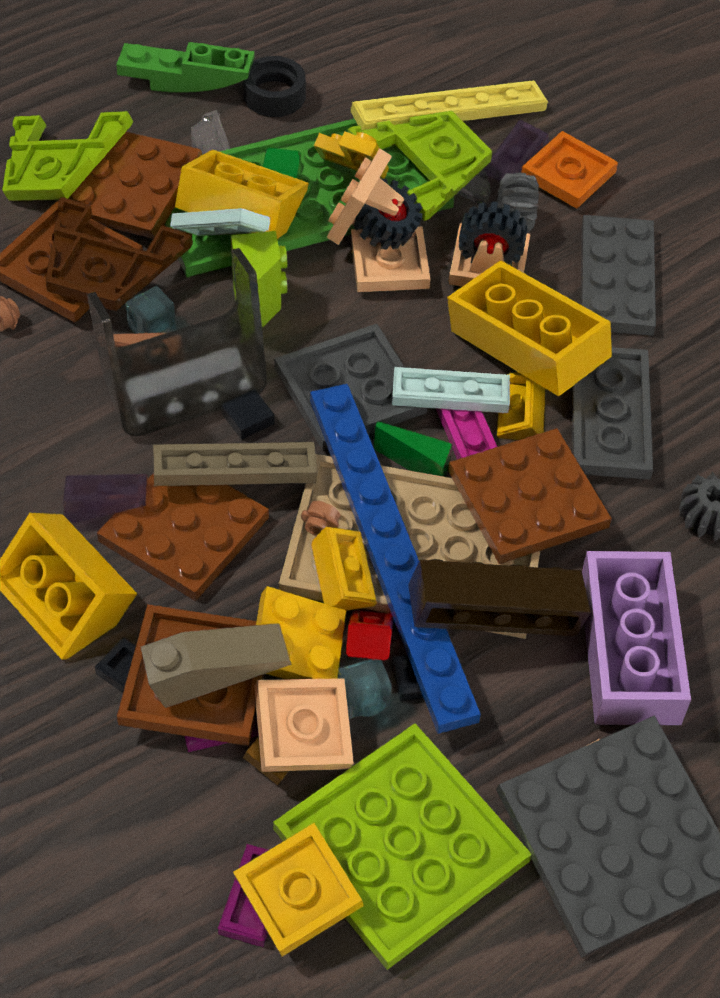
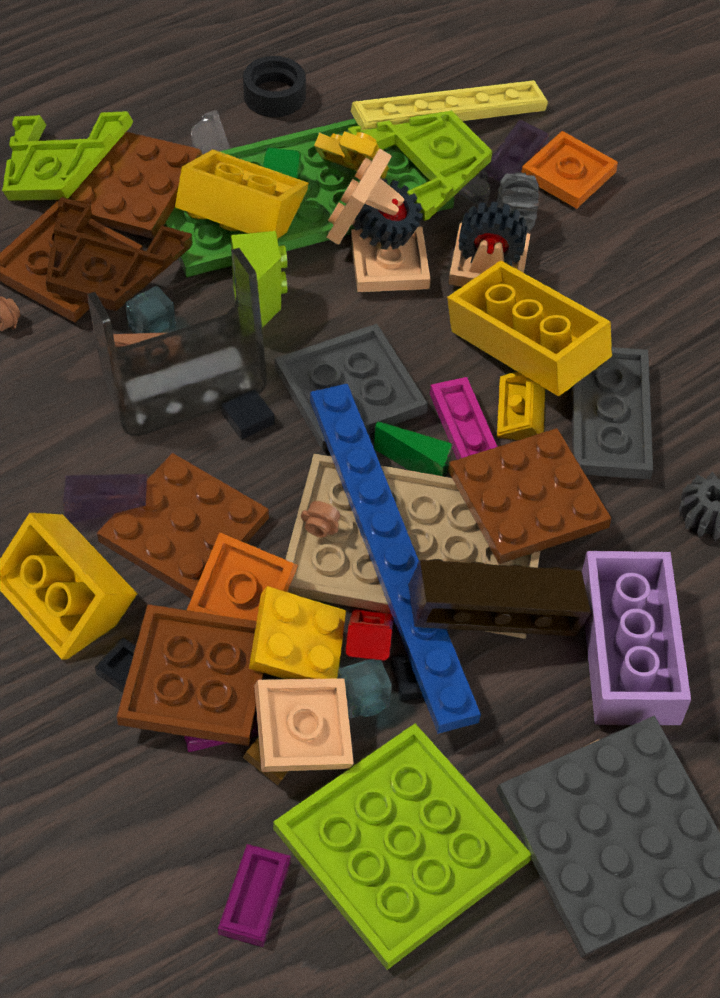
bright green slope [116,42,255,92] -> none
dark tan slope [141,623,292,708] -> none
dark tan plate [153,442,317,486] -> none
light aqua tile [170,208,270,236] -> none
yellow plate [233,823,364,957] -> none
yellow slope [311,527,377,611] -> none
light aqua tile [392,367,510,413] -> none
dark grey plate [580,215,656,336] -> none
none -> orange plate [187,532,298,621]

